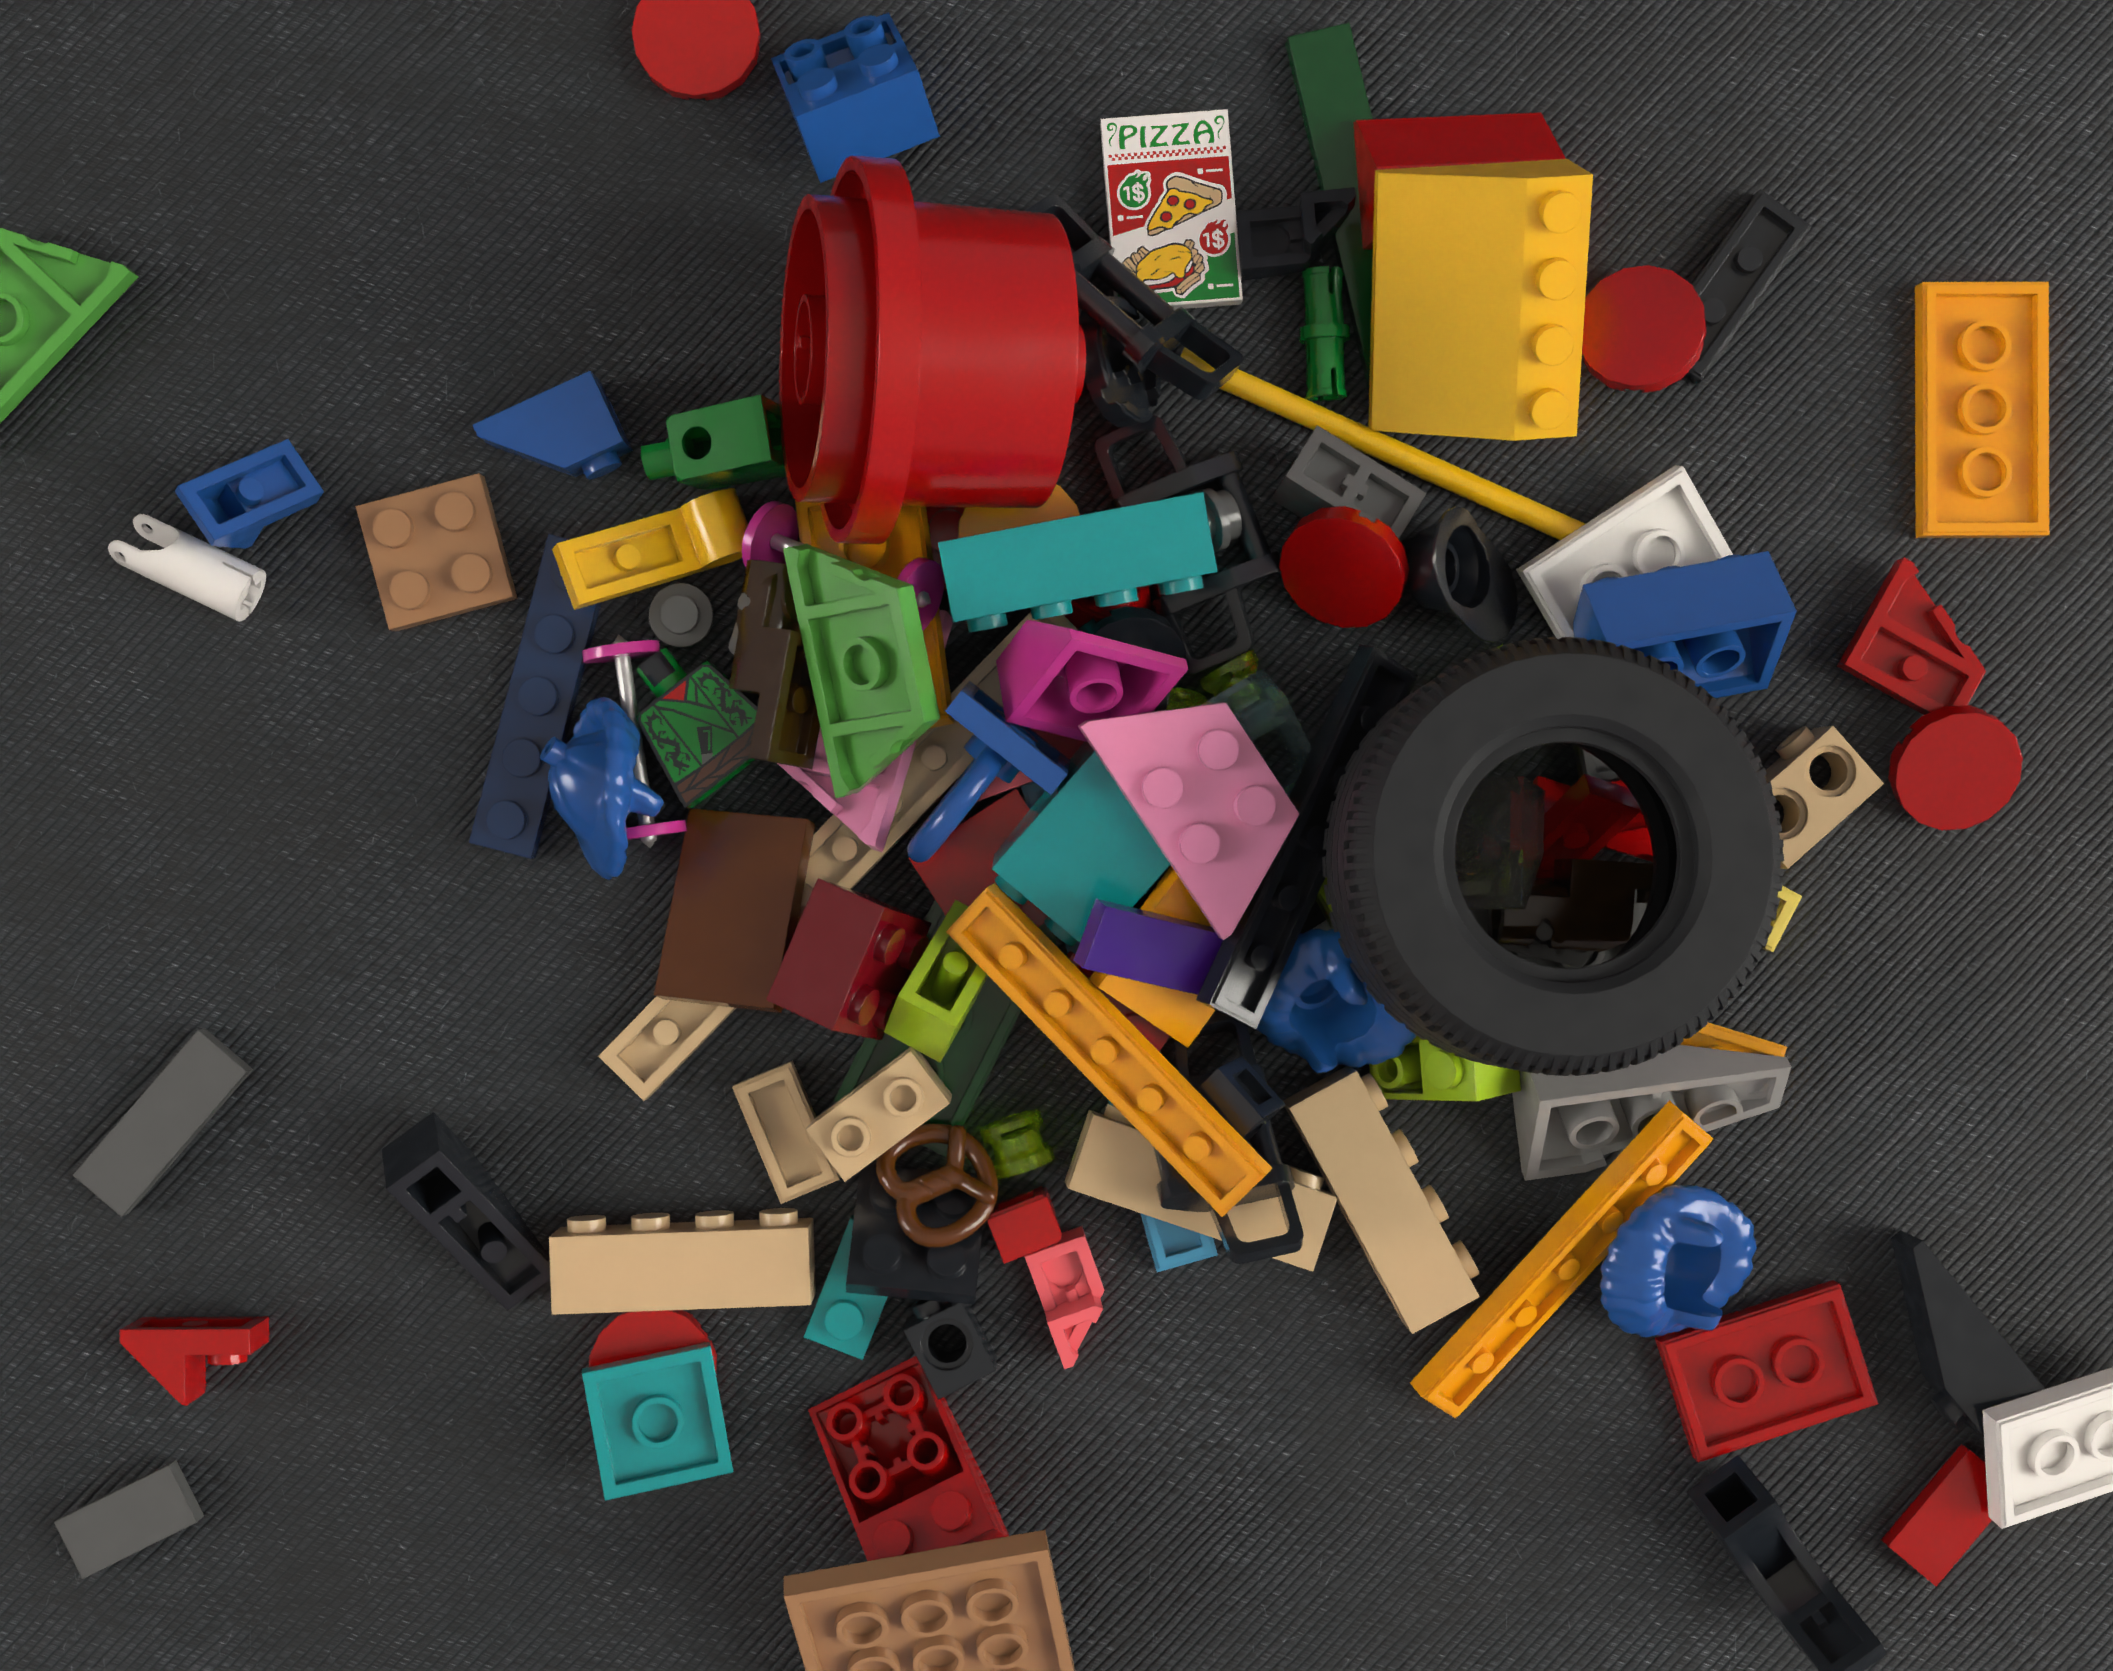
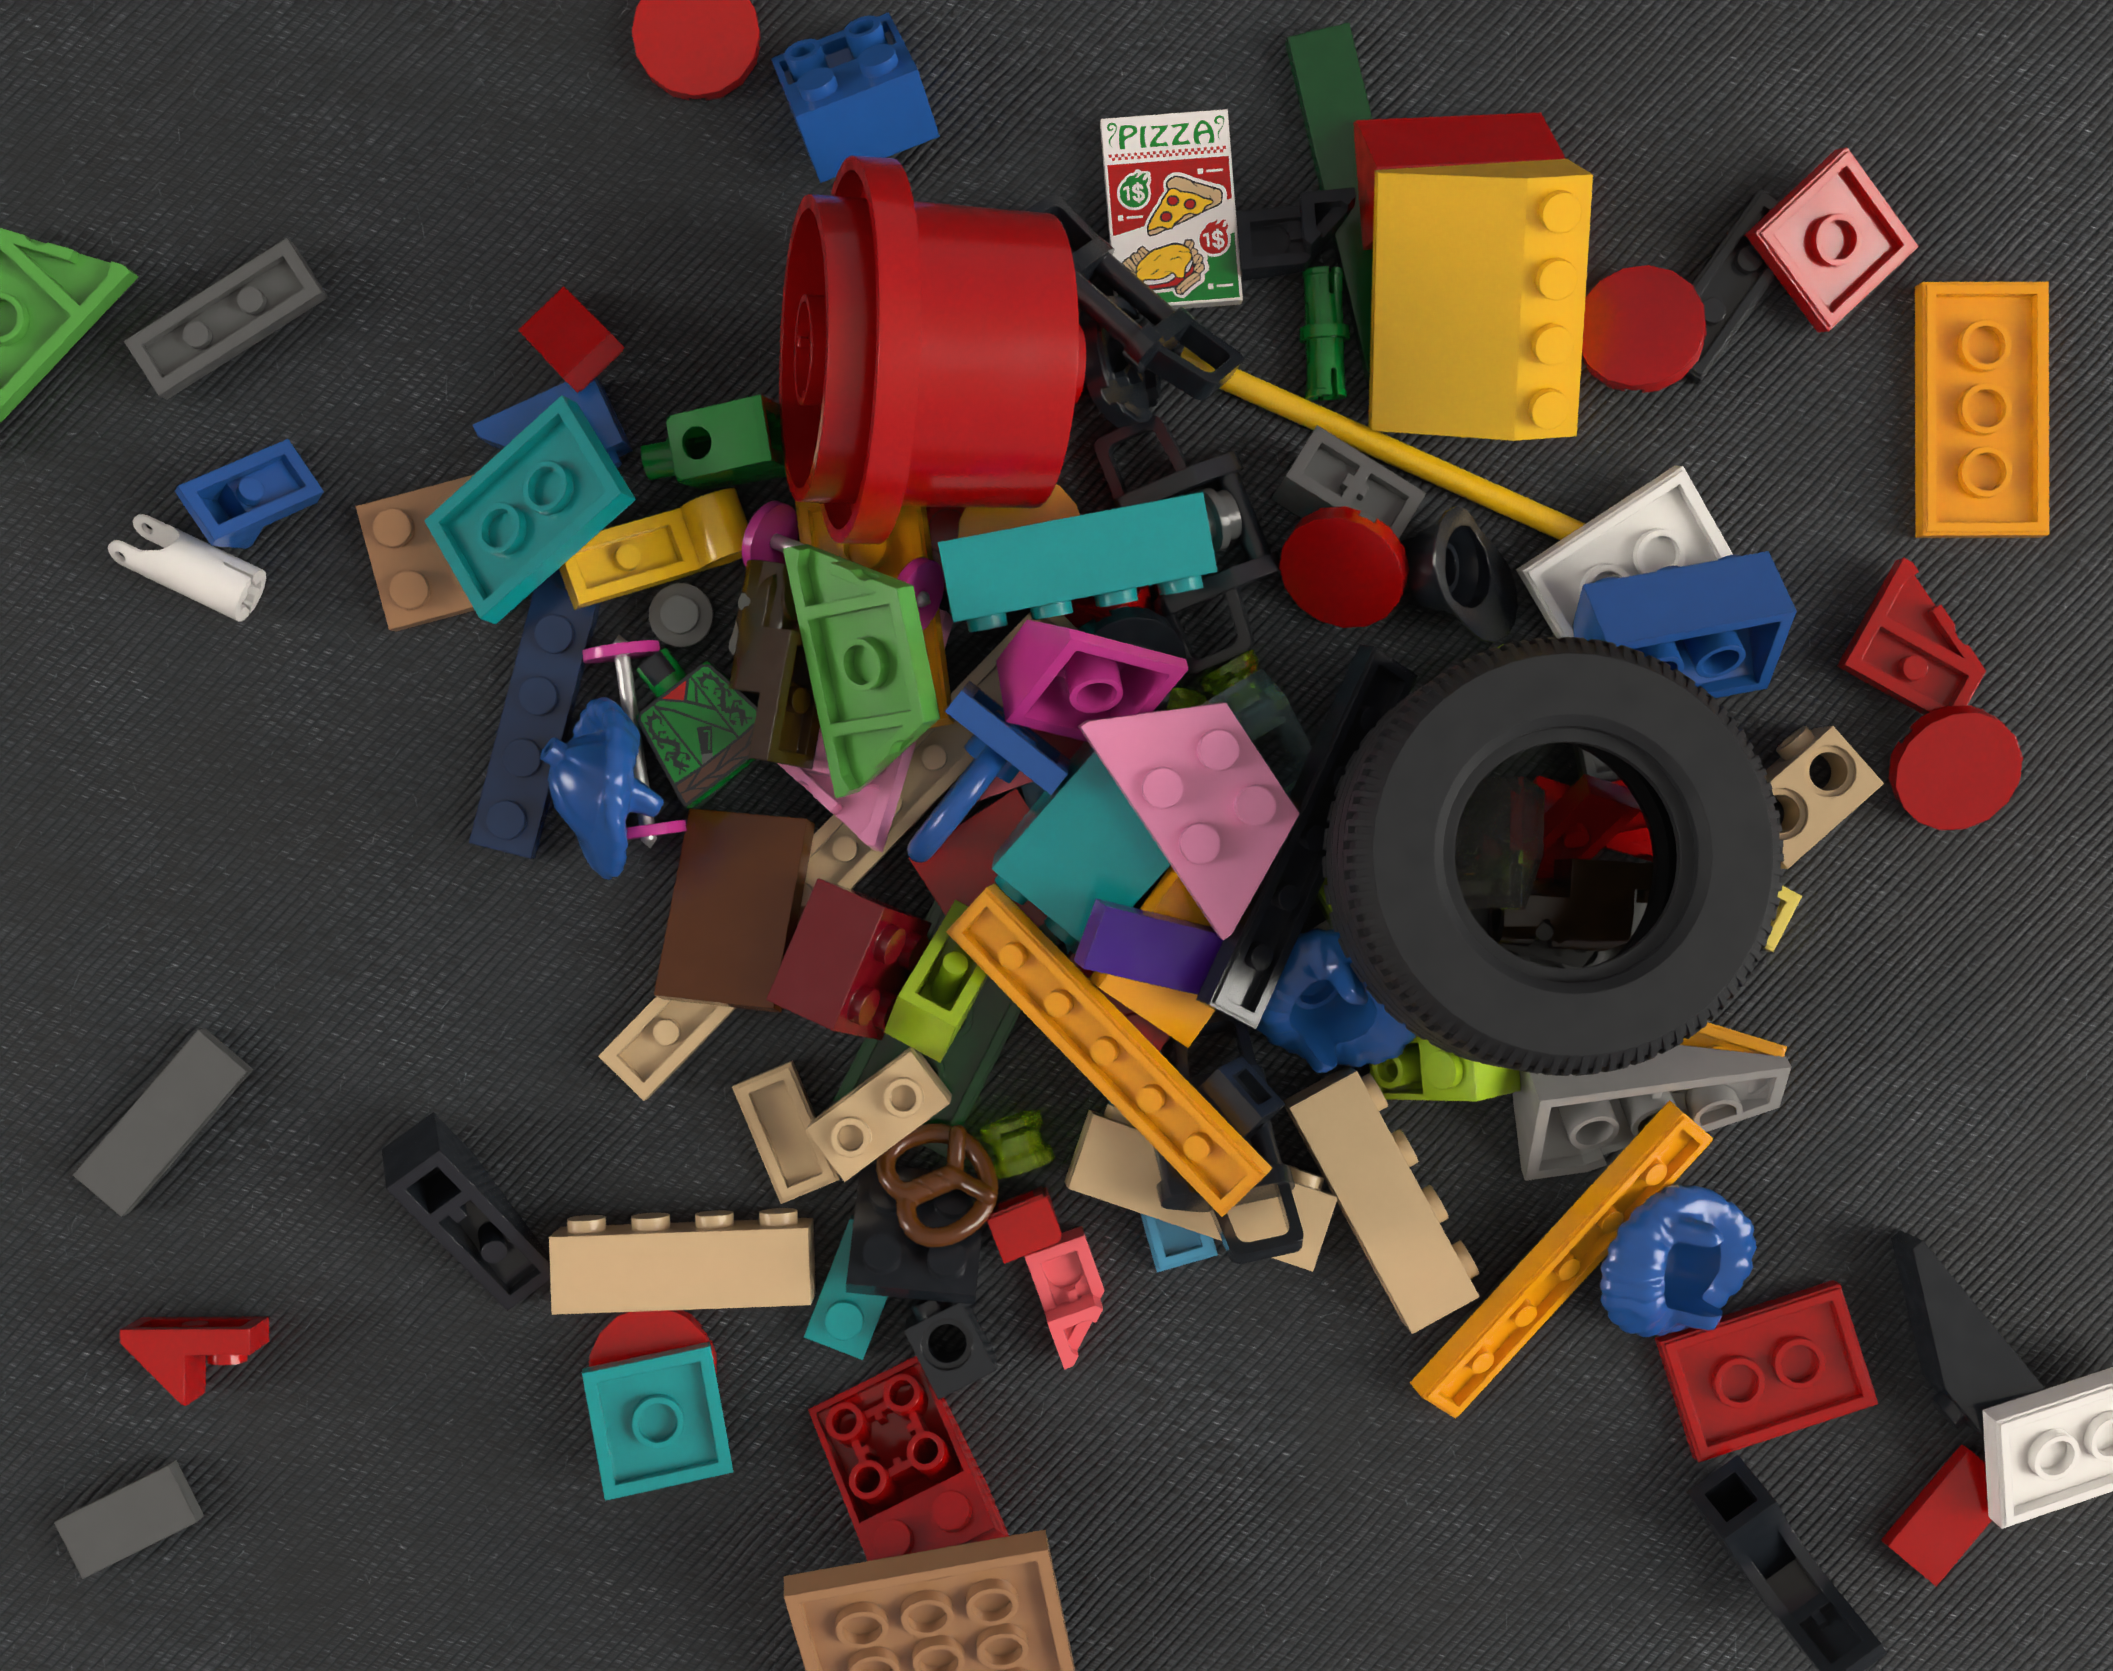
none -> dark grey plate [124,238,329,400]
none -> teal plate [424,395,636,624]
none -> red tile [518,286,624,393]
none -> tile [1745,147,1919,332]

